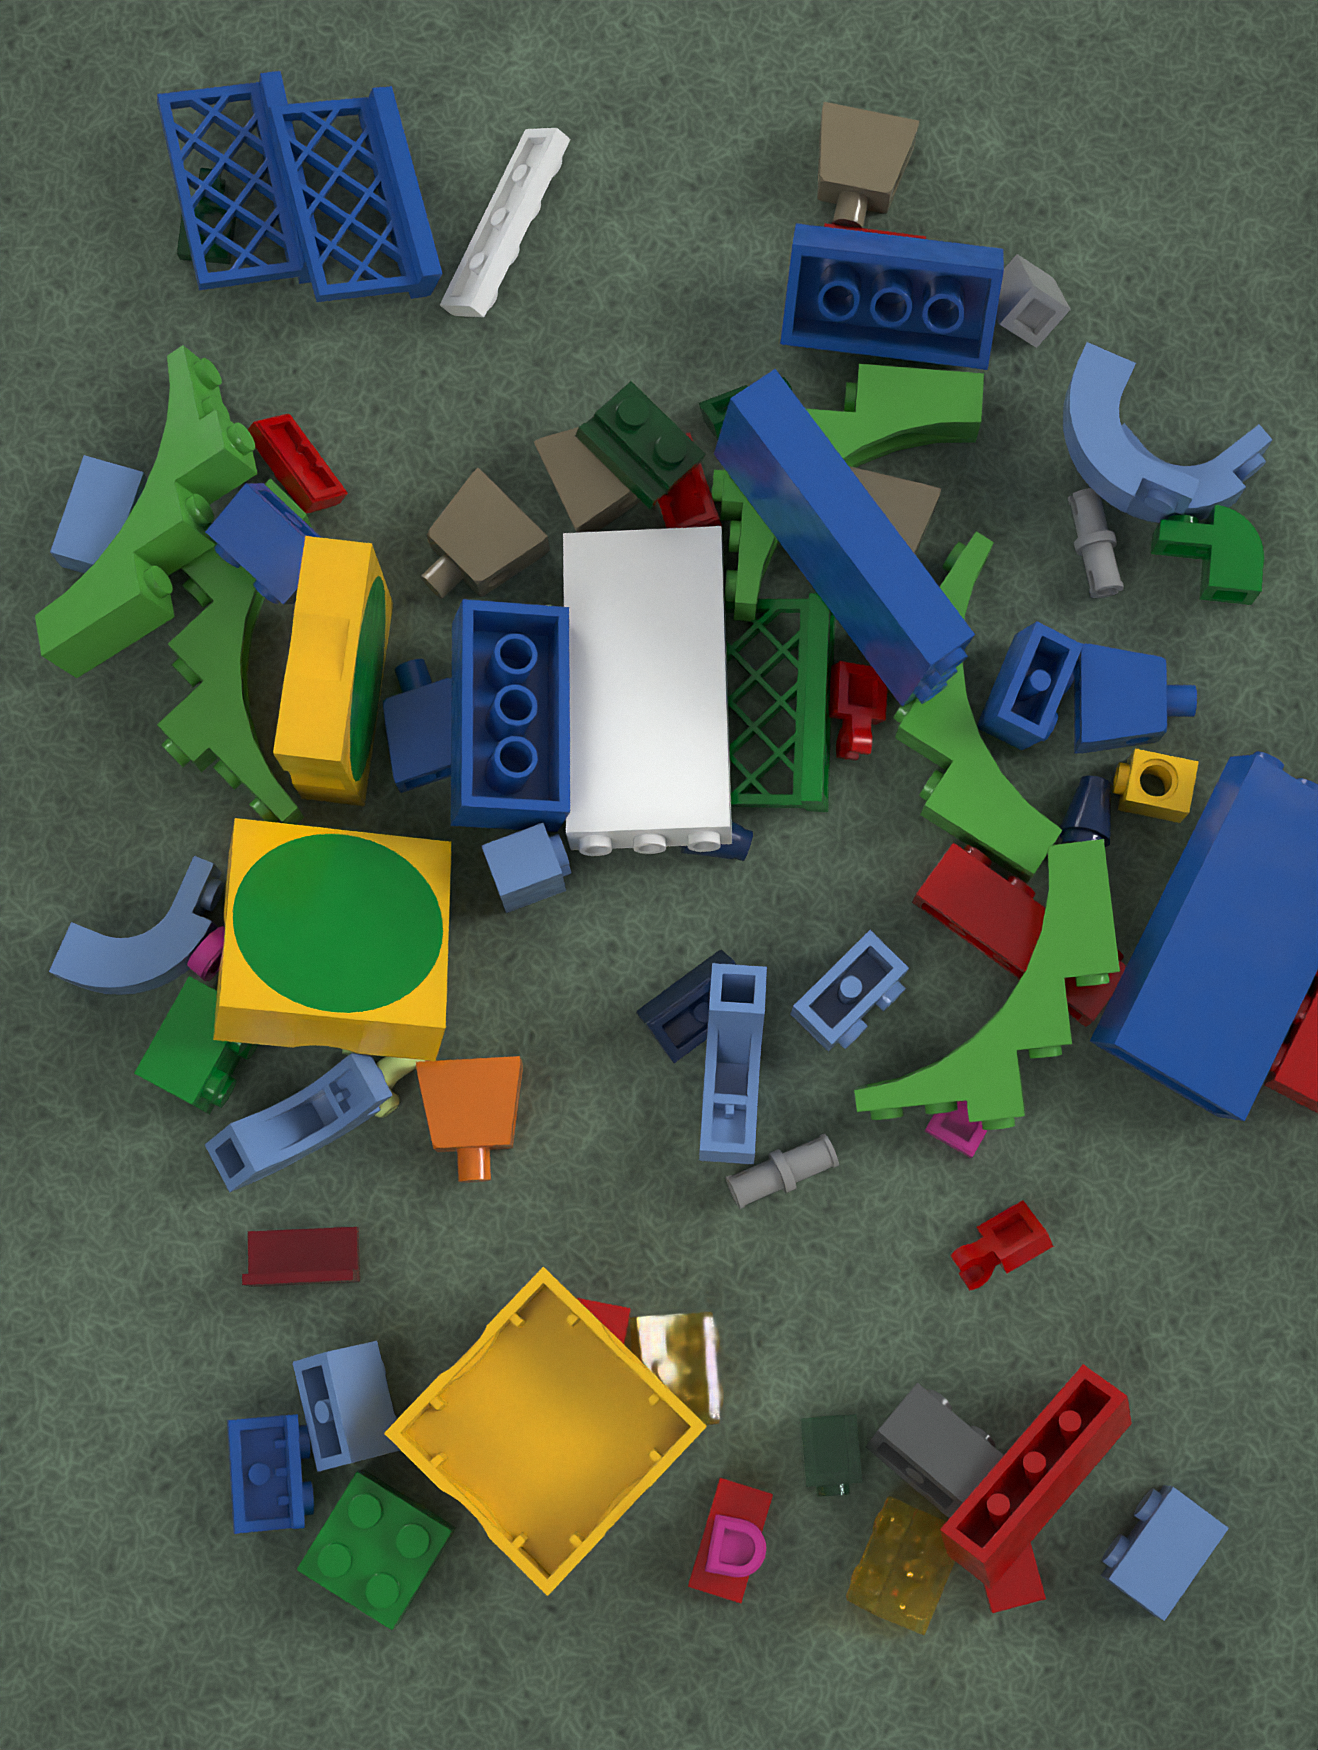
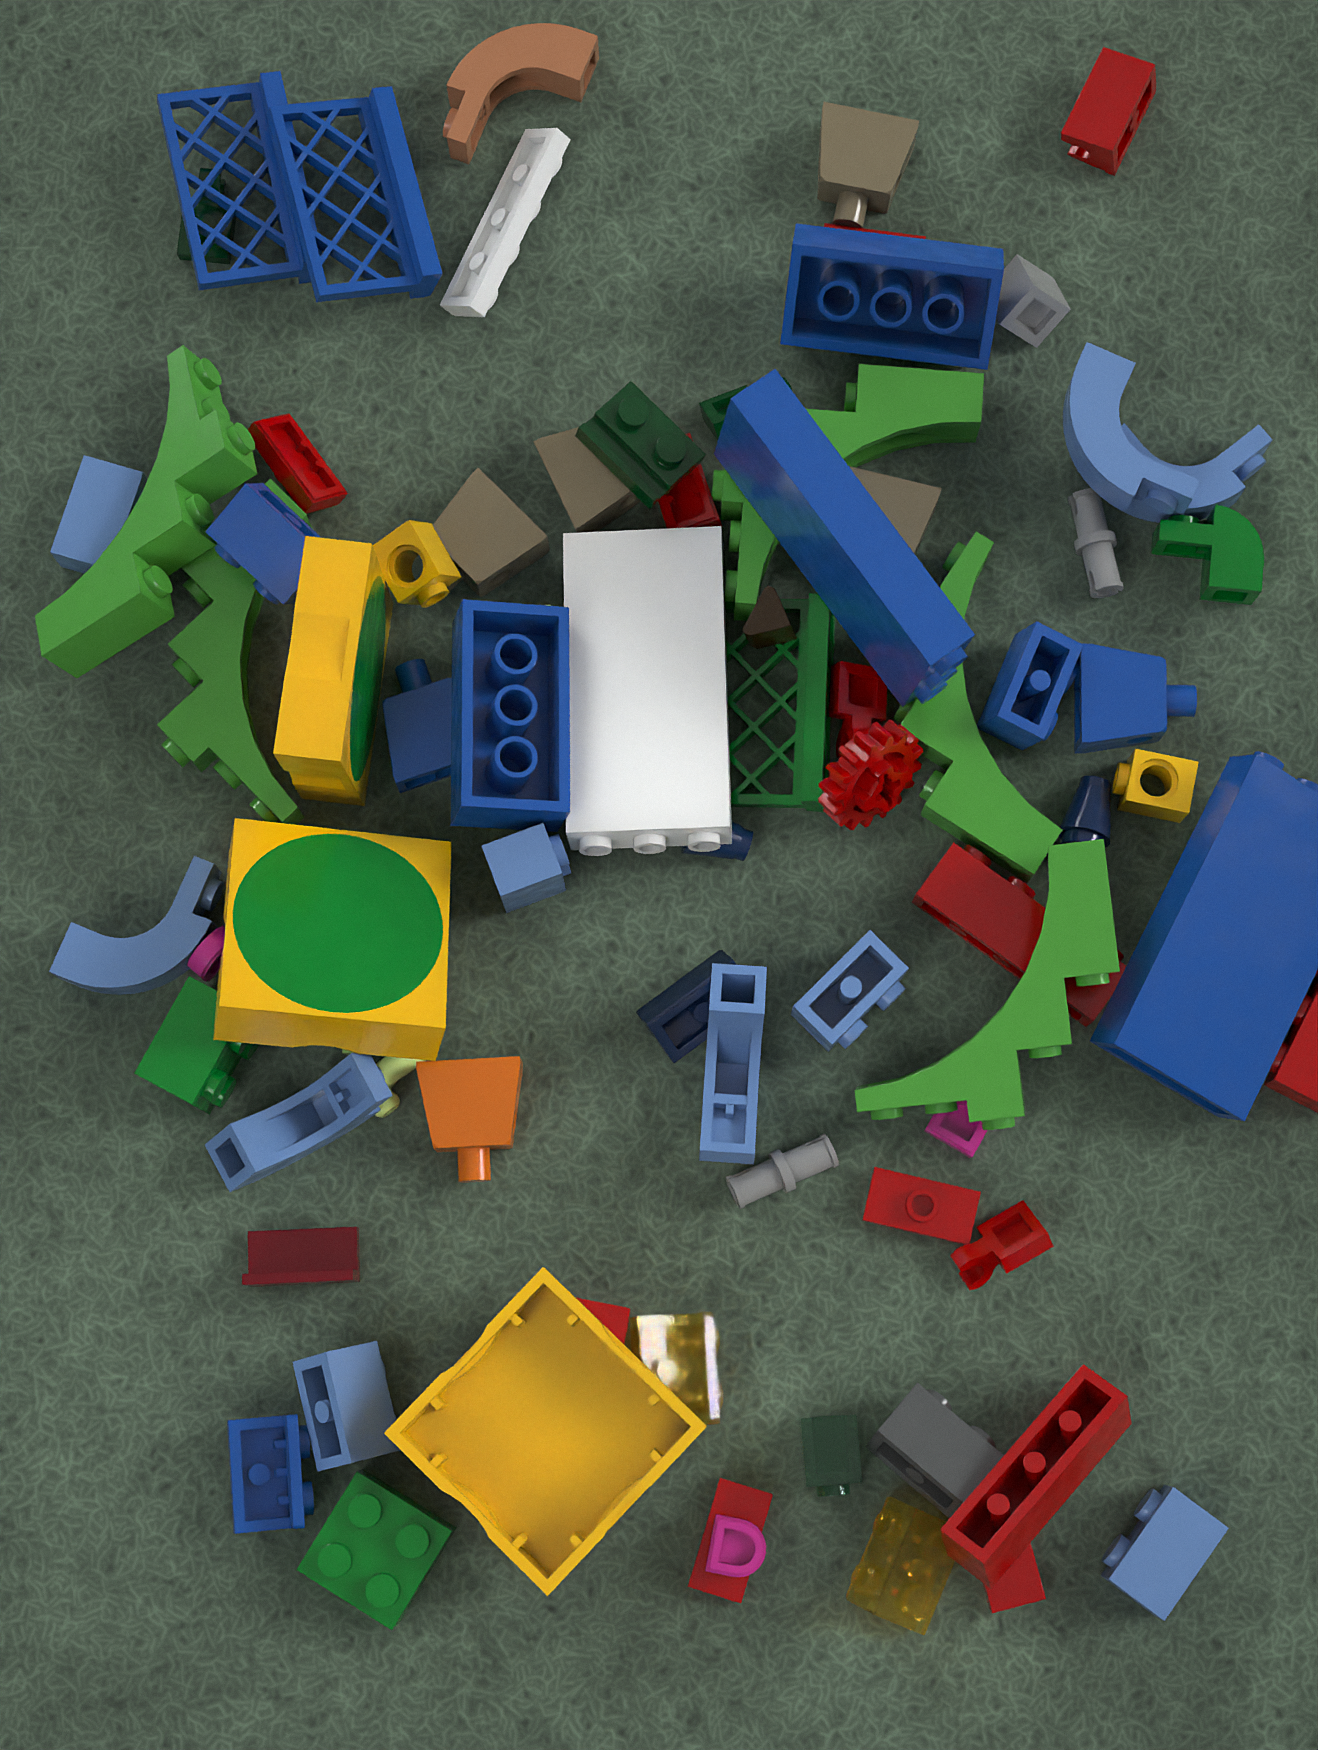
none -> yellow brick [373,520,462,608]
none -> nougat arch [443,23,599,164]
none -> dark brown slope [743,586,797,649]
none -> red gear [818,720,923,830]
none -> red plate [862,1167,981,1245]
none -> red hinge [1061,47,1156,176]

